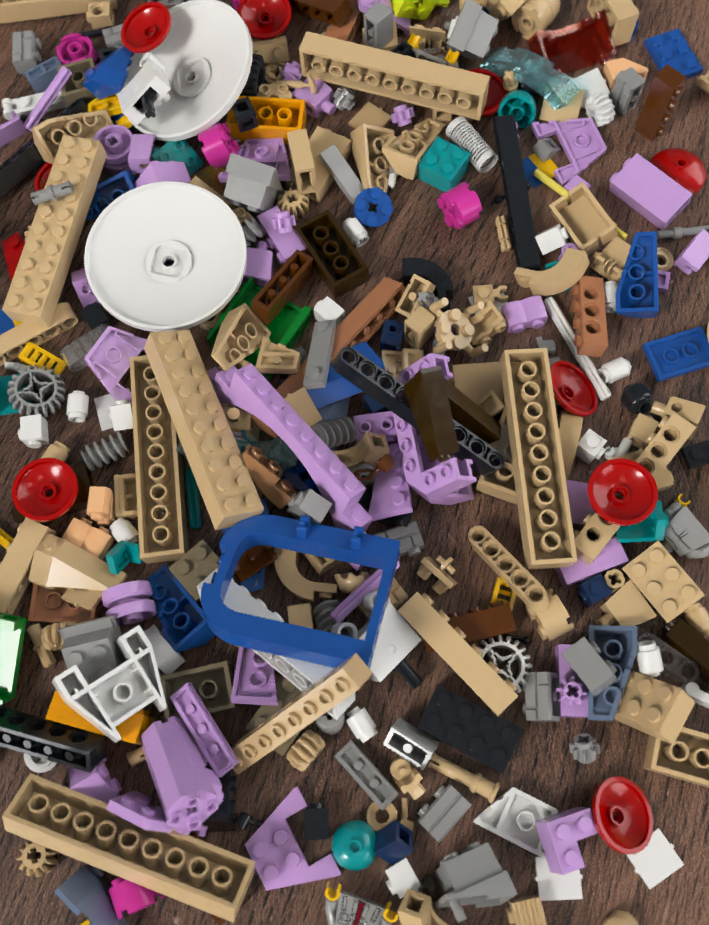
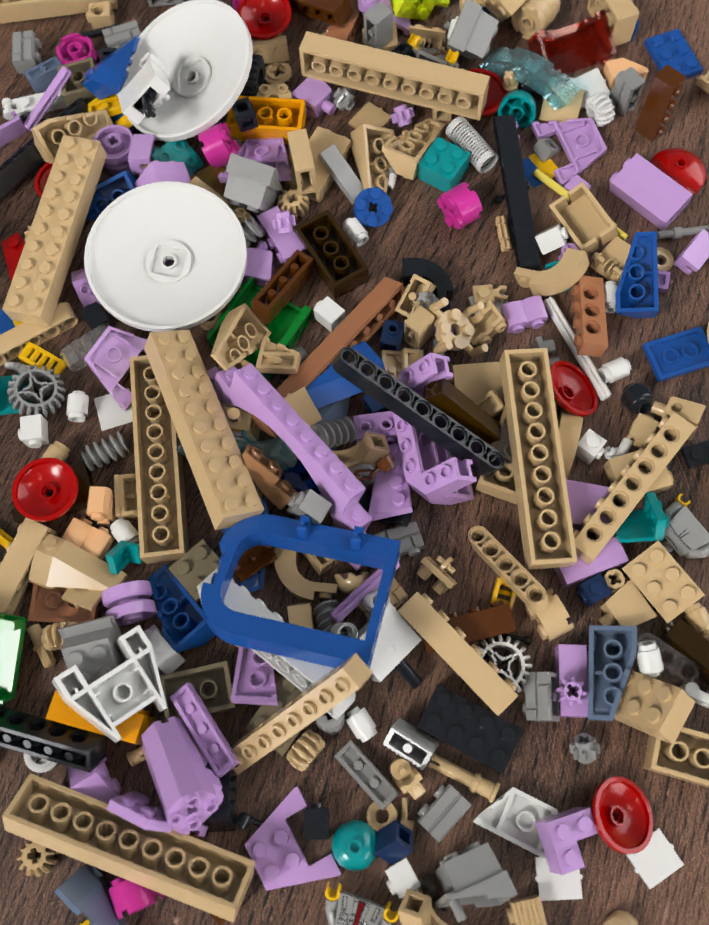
light grey pin [31,180,74,205] -> none
white brick [108,399,133,431] -> none
red dish [121,2,172,54] -> none
teal axle [185,468,202,529] -> none
tan piece [275,74,317,94] -> none
lavender gear [280,60,302,81] -> none
light grey plate [303,320,337,390] -> none
dark brown slope [403,365,459,463] -> none
light grey brick [561,637,617,697] -> none
red dish [587,458,658,526] -> none

